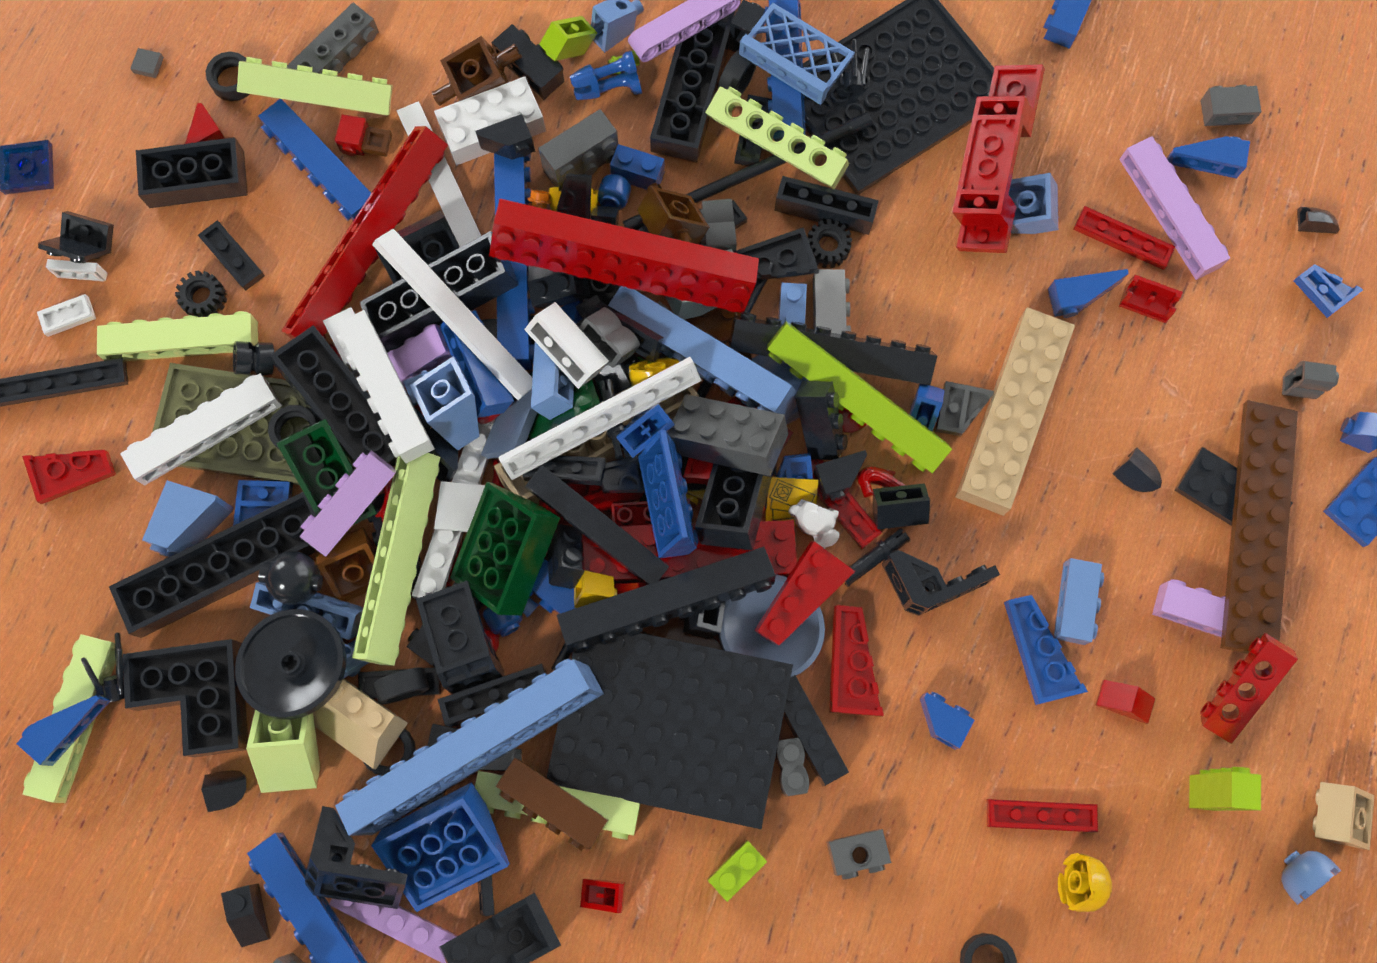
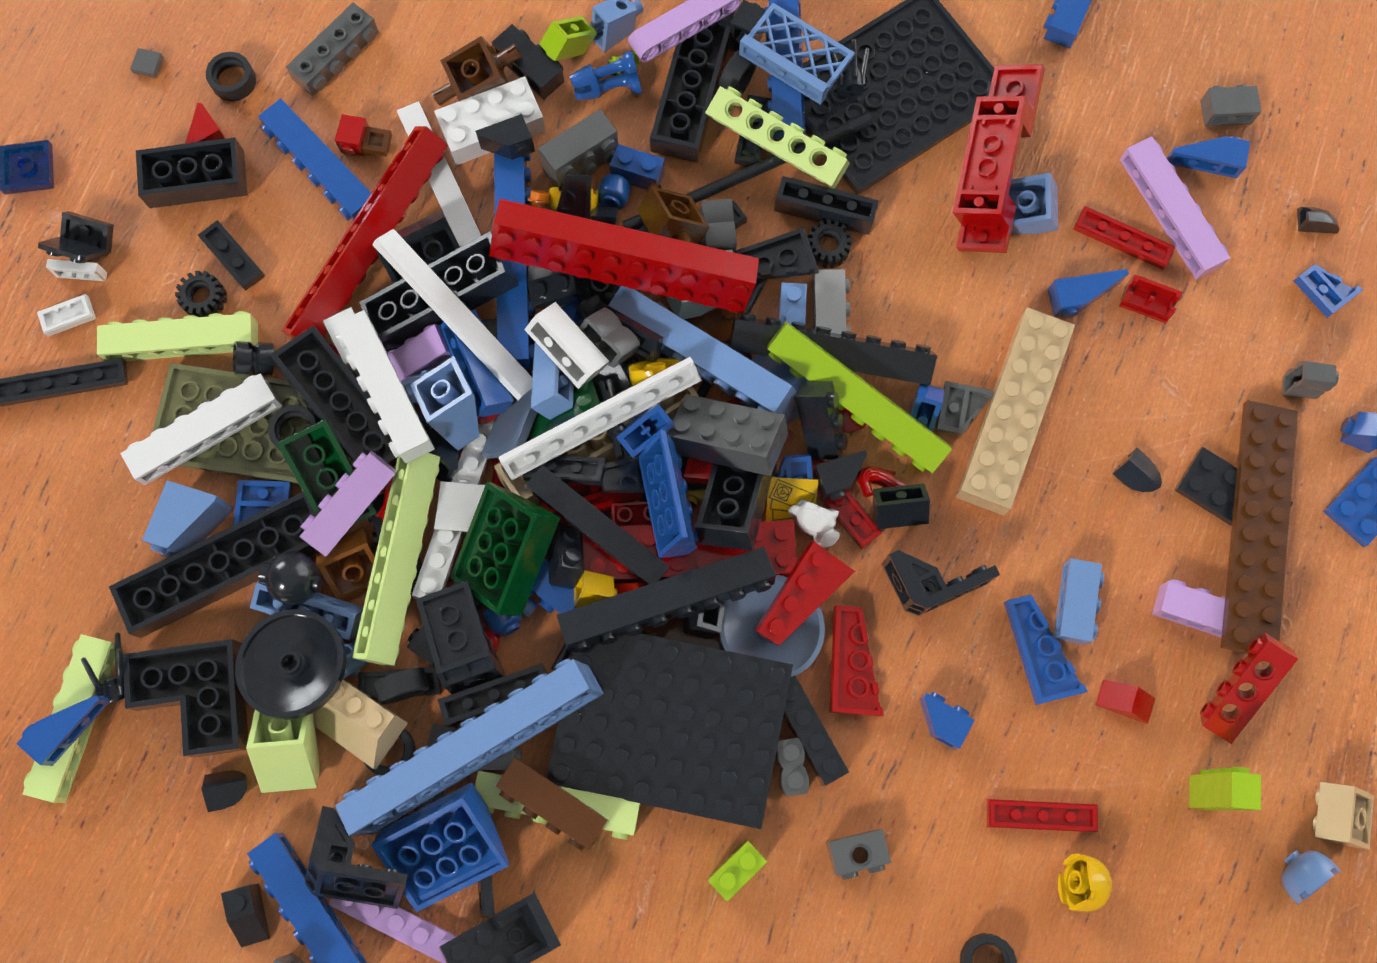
red wing [22,450,116,504] -> none
yellowish green brick [237,57,393,115] -> none
red slope [580,879,625,913] -> none
black pin [845,528,910,587] -> none

